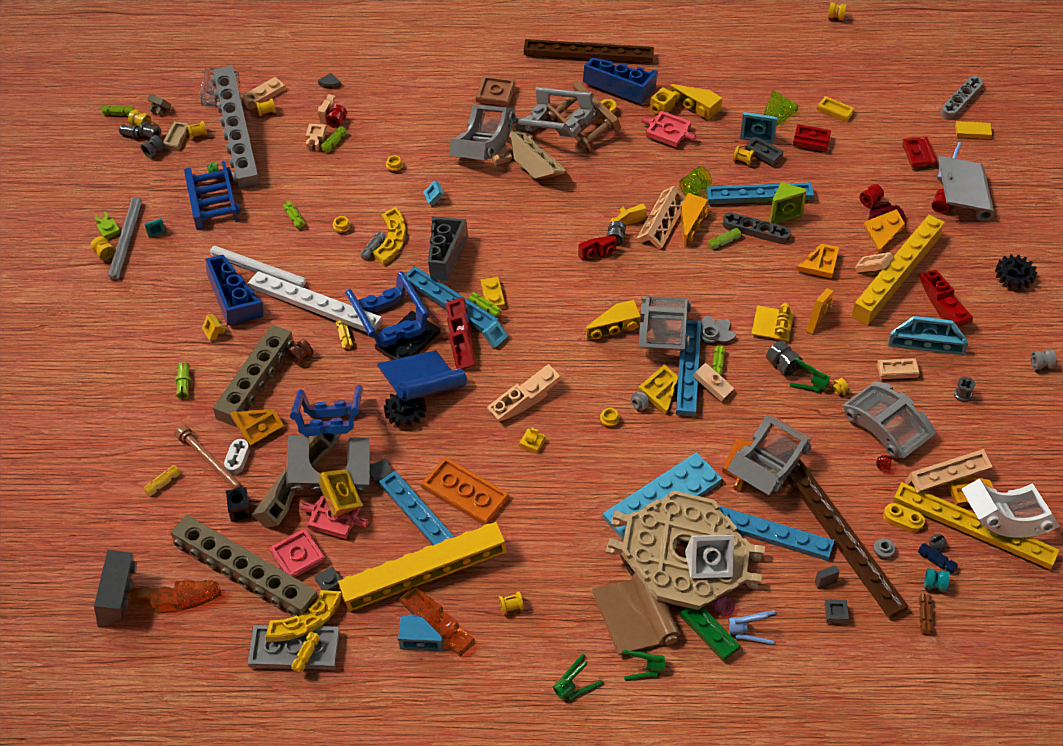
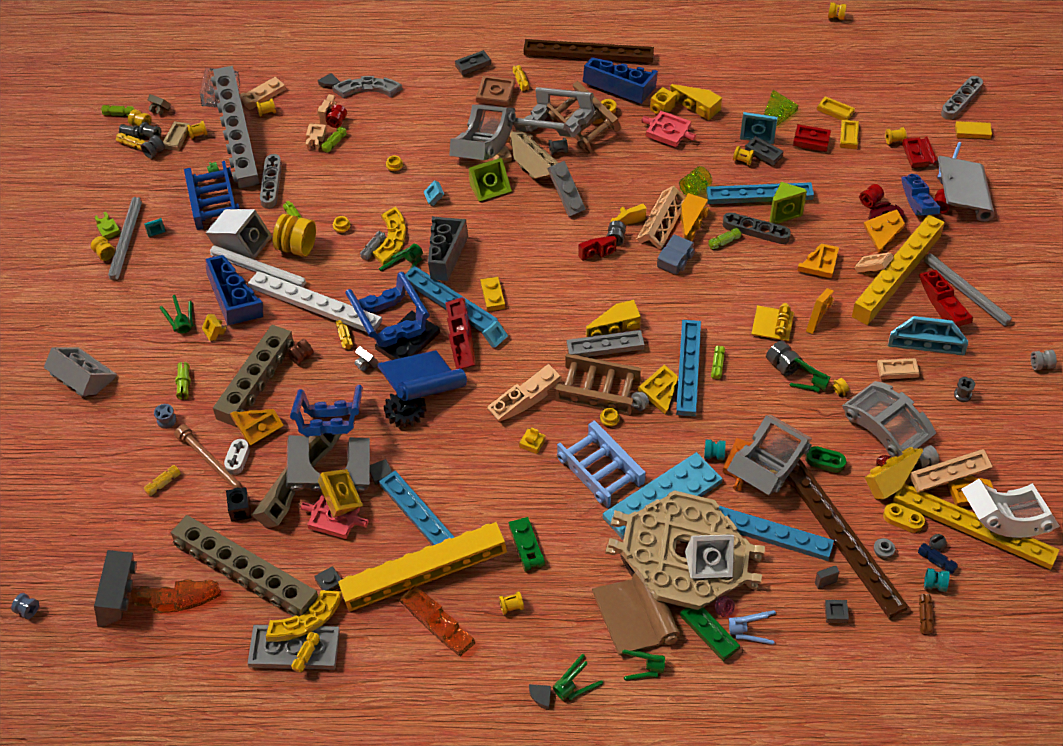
coral plate [269,528,326,578] -> none
dark azure slope [398,615,443,651] -> none
orange tile [421,457,510,525] -> none
lime axle [468,292,502,317] -> none
window [639,296,691,351] -> none
light nougat plate [693,363,734,402] -> none
light grey plate [700,315,736,343] -> none
black gear [995,254,1037,290] -> none
none -> sand blue wheel [11,593,39,619]
none -> light grey slope [44,347,117,397]
none -> yellow axle [116,133,146,150]
none -> sand blue wheel [154,404,176,429]
none -> green plant [159,295,194,334]
none -> light grey slope [206,209,272,259]
none -> light grey beam [260,154,282,209]
none -> yellow wheel [273,214,316,257]
none -> light grey tile [332,76,402,98]
none -> light grey tile [354,346,379,372]
none -> green plant [379,243,423,271]
none -> dark grey plate [455,50,491,75]
none -> lime slope [469,158,512,201]
none -> green plate [508,517,545,571]
none -> yellow axle [513,65,529,91]
none -> dark grey tile [529,684,551,710]
none -> light grey plate [547,161,586,217]
none -> dark grey bush [548,138,568,155]
none -> medium nougat fence [555,354,641,416]
none -> light blue fence [557,420,646,508]
none -> light grey plate [567,330,644,357]
none -> sand blue brick [657,234,695,275]
none -> teal wheel [704,439,726,460]
none -> green plate [806,446,846,473]
none -> yellow tile [839,120,859,149]
none -> yellow slope [864,447,923,499]
none -> yellow bush [885,127,907,144]
none -> blue slope [901,174,940,215]
none -> light grey wheel [914,445,939,470]
none -> light grey axle [924,253,1012,326]

